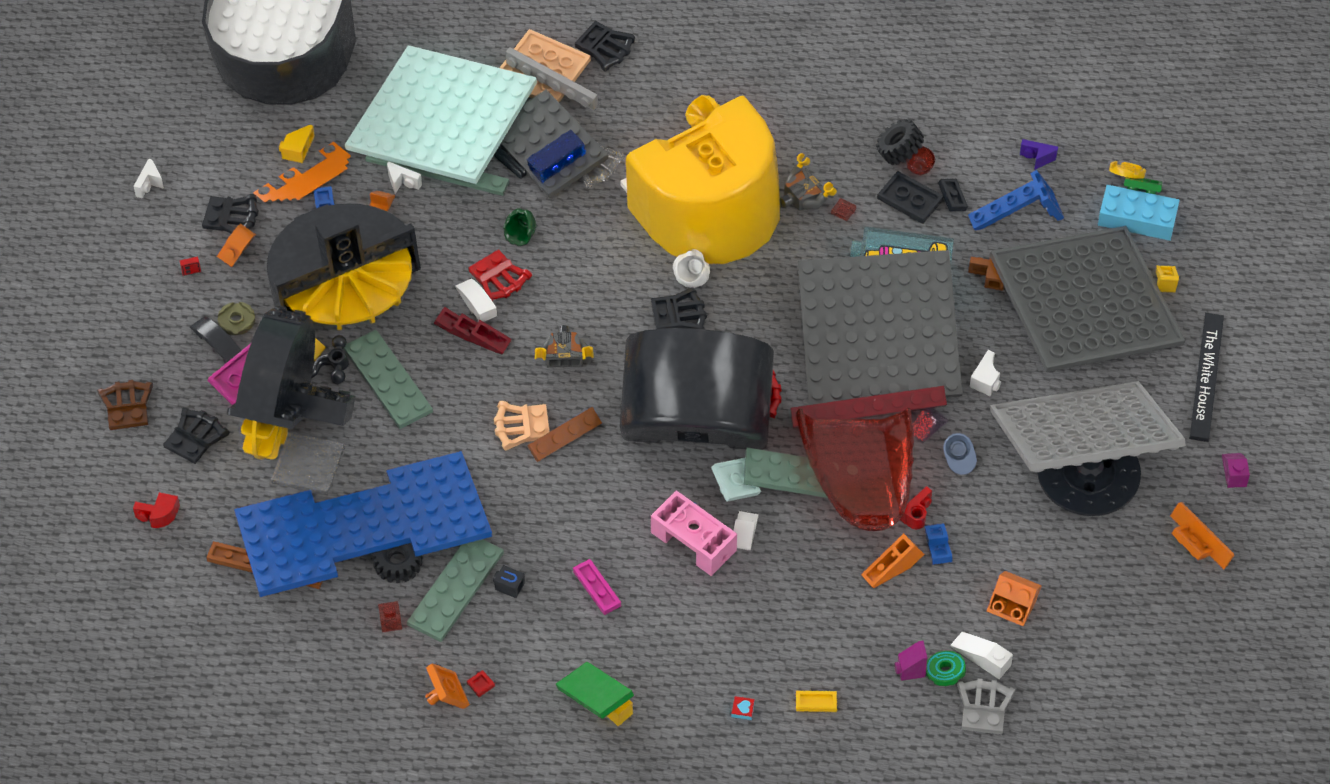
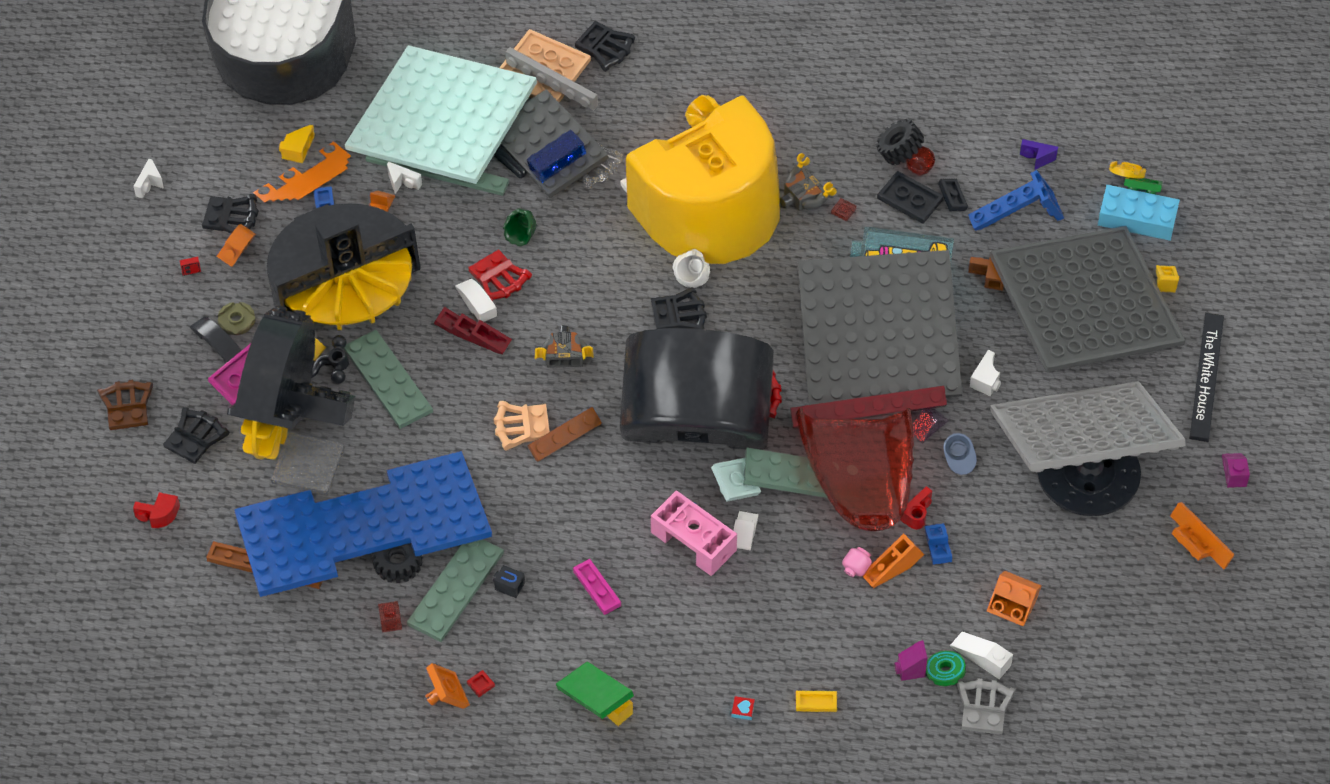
none -> bright pink head [842,547,872,578]

